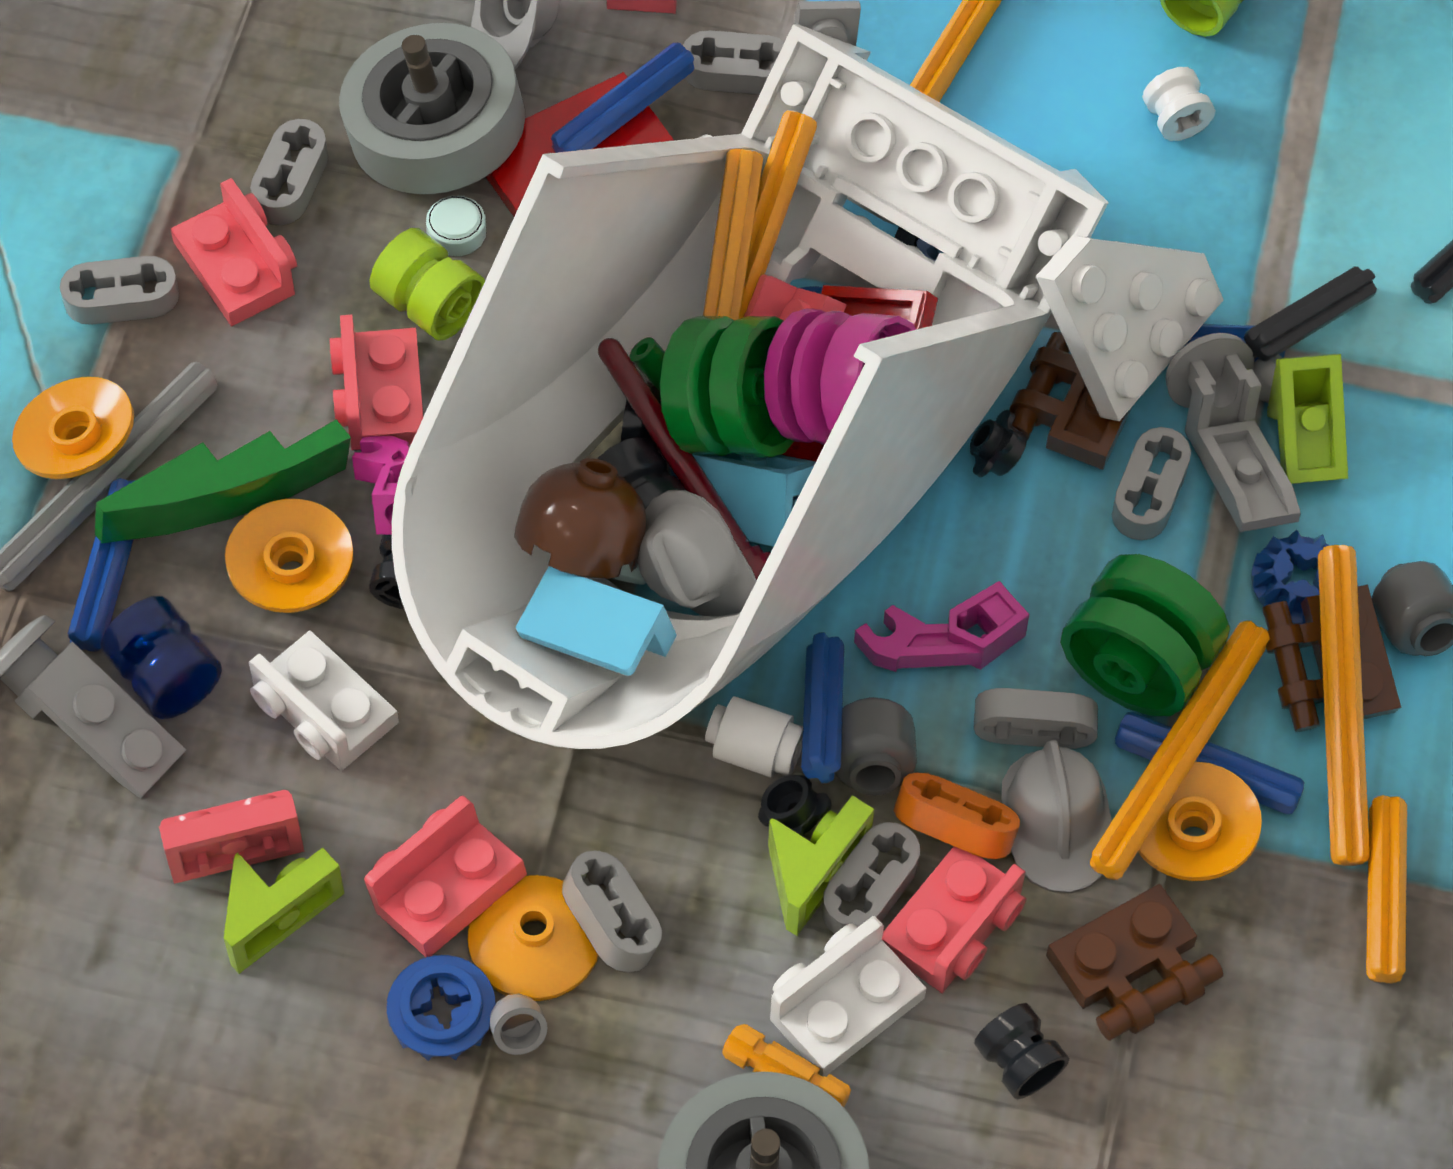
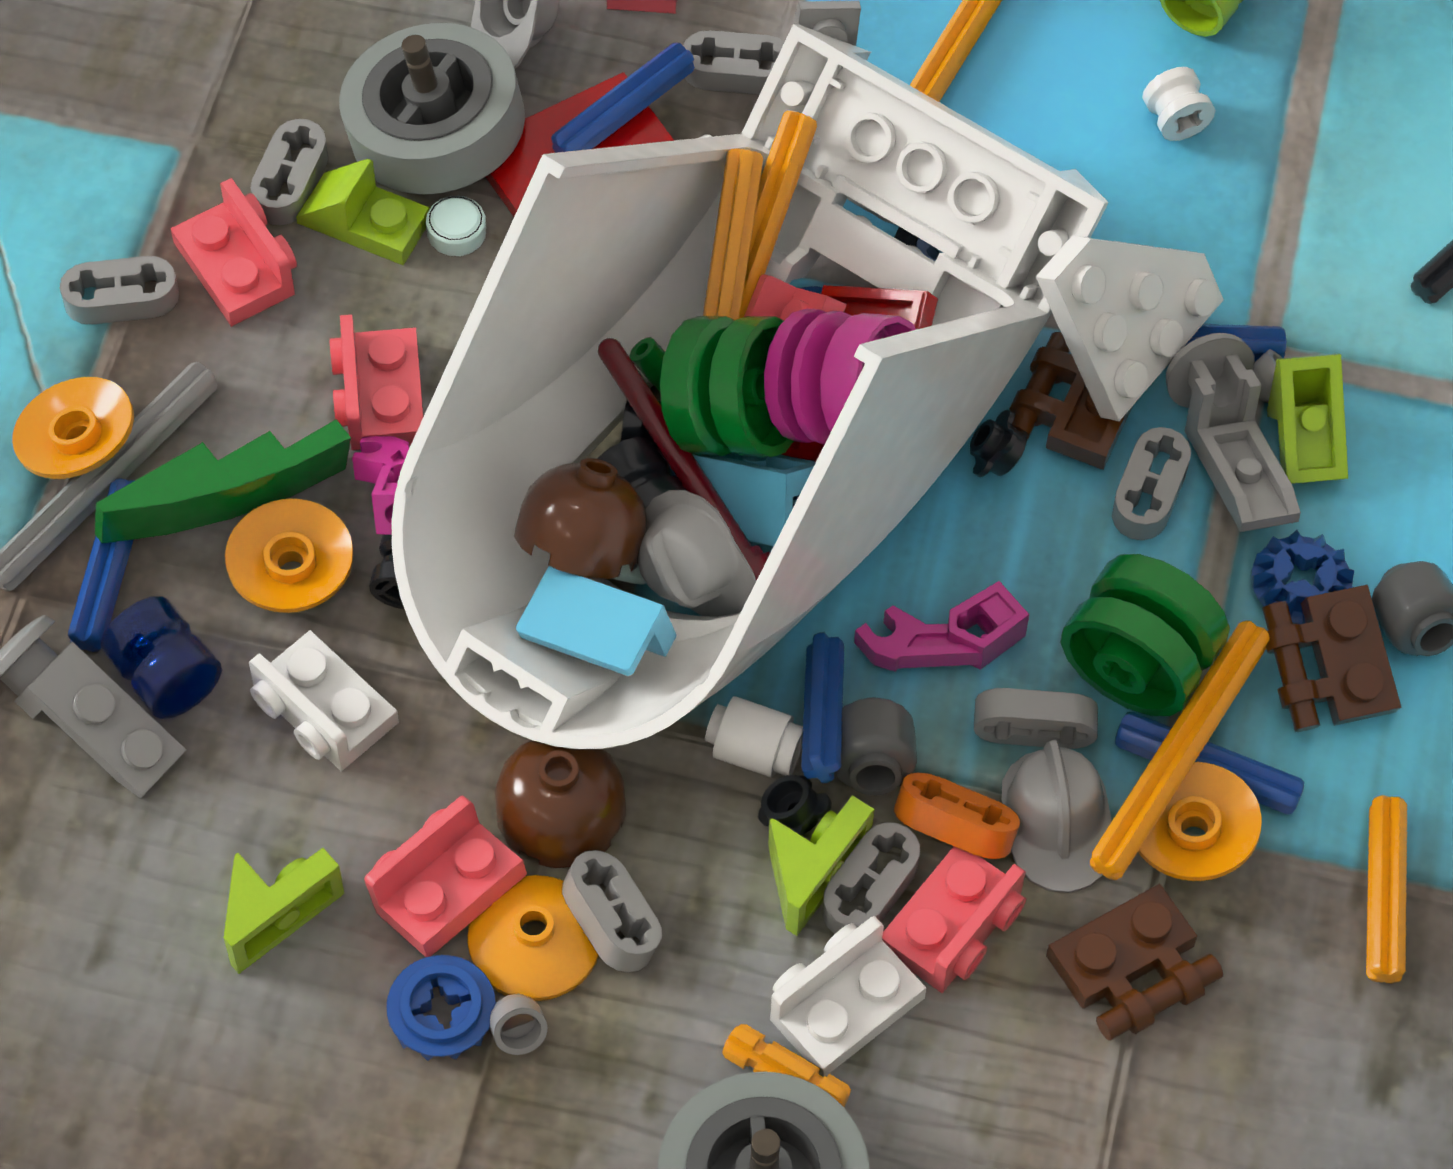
coral bracket [159,790,305,884] -> none
lime wheel [369,228,485,341] -> none
black wheel [974,1003,1070,1100] -> none
black axle [1243,266,1377,362] -> none
light orange axle [1318,545,1370,866] -> none
none -> lime slope [296,159,430,266]
none -> reddish brown cylinder [495,740,626,869]

